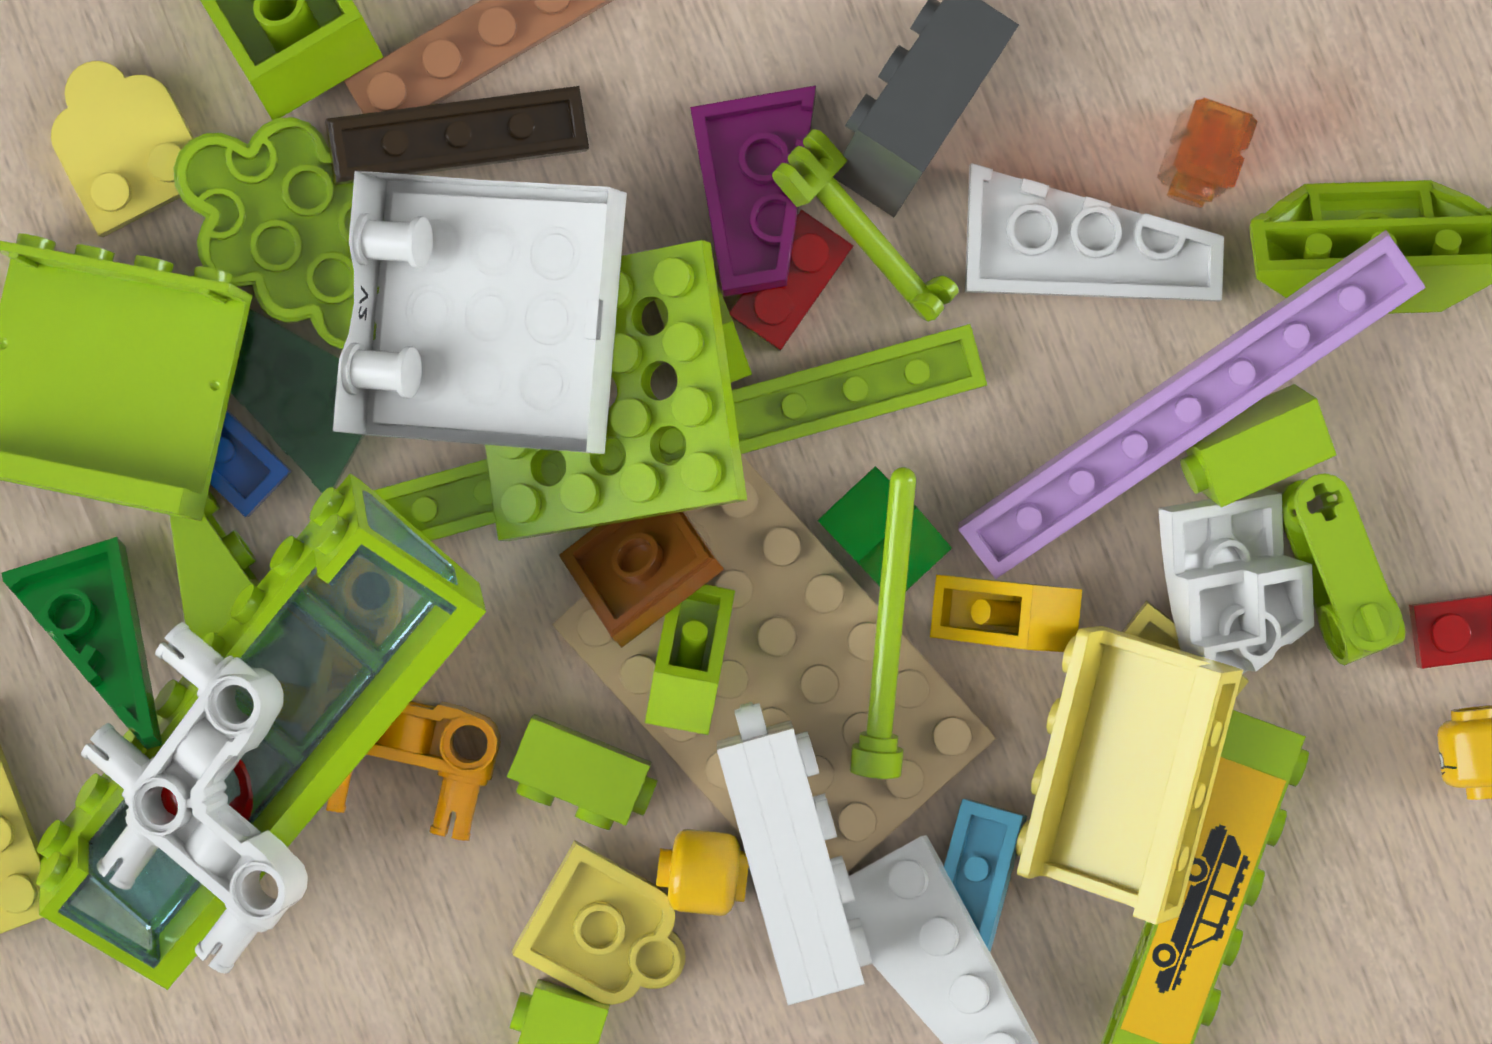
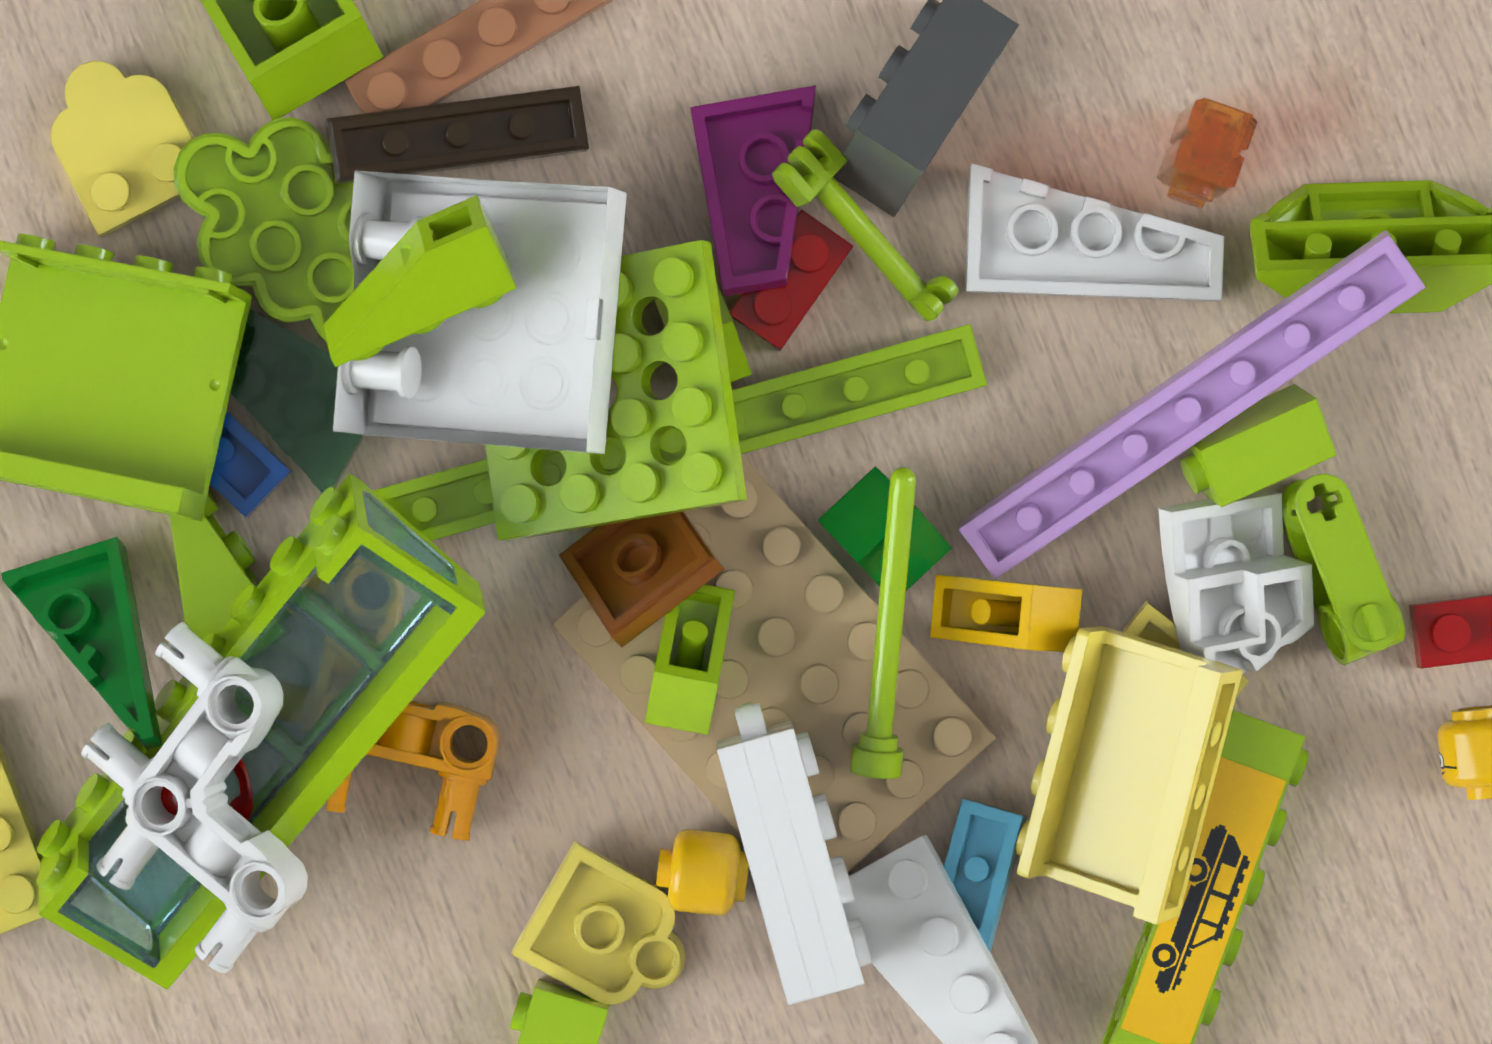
lime brick [507,714,658,830] -> none
none -> lime slope [324,195,517,367]

